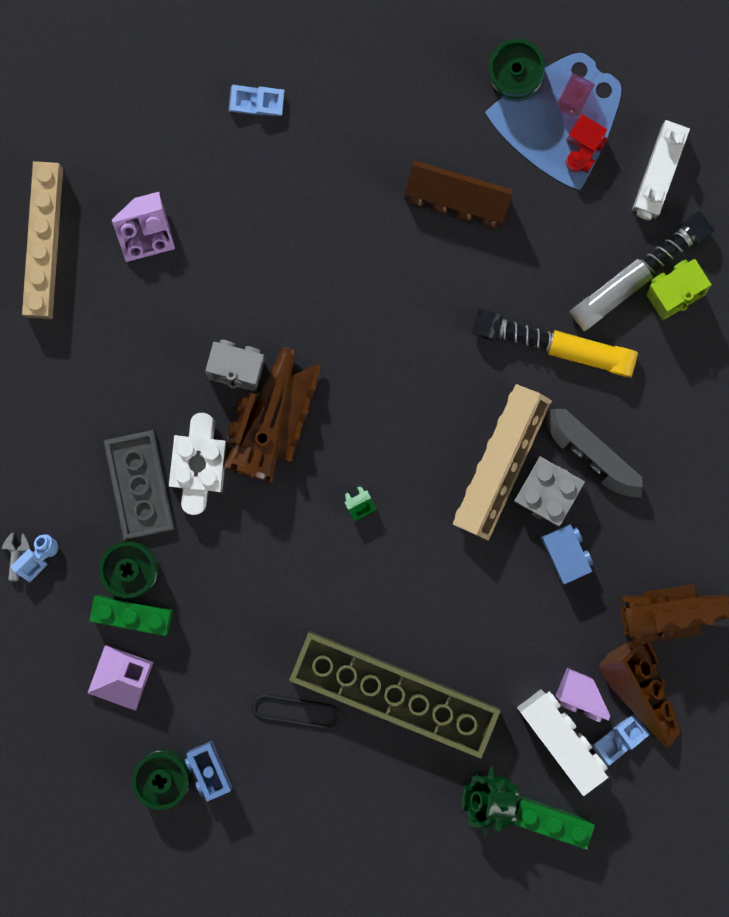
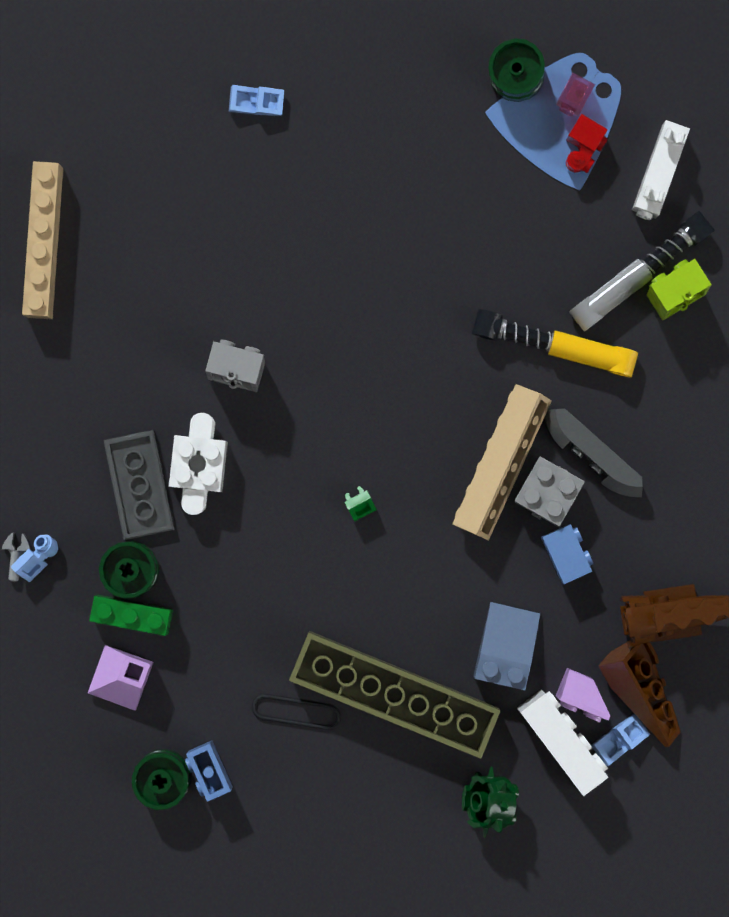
lavender slope [112,192,175,262] -> none
reddish brown piece [223,347,321,483] -> none
reddish brown slope [404,160,513,229] -> none
green brick [514,795,595,850] -> none
none -> sand blue slope [473,602,540,690]

